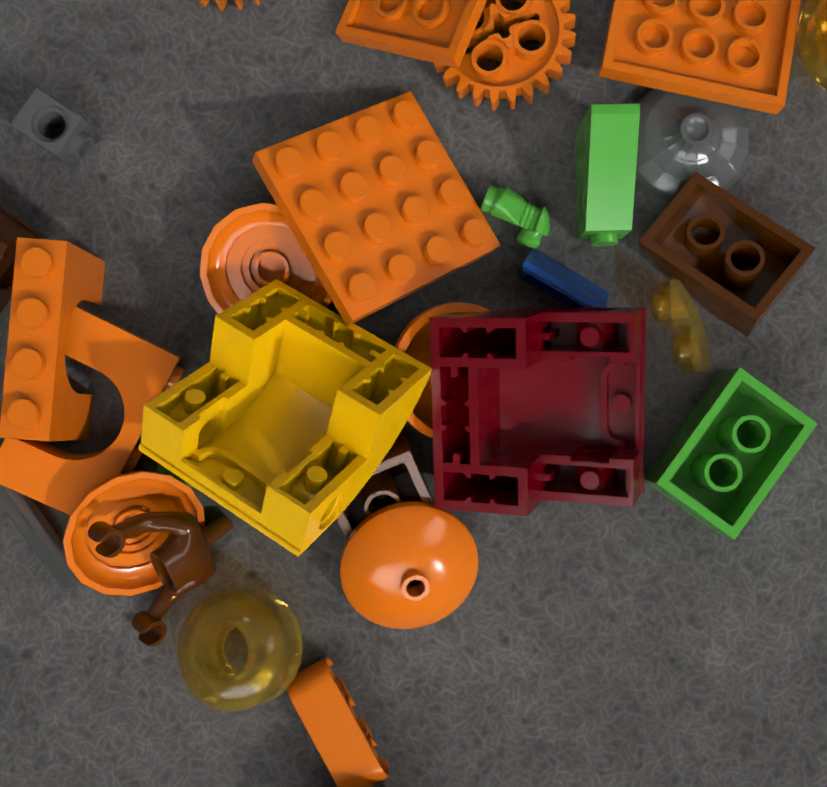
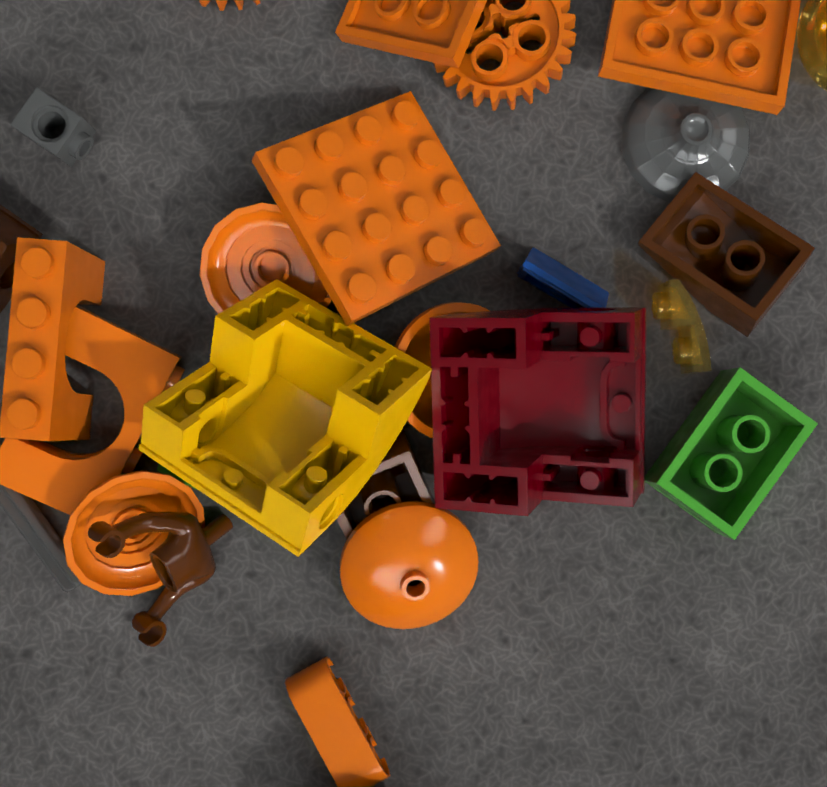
clear yellow piece [176,588,303,713] -> none
bright green arm [481,185,550,249] -> none
bright green slope [575,103,640,247] -> none

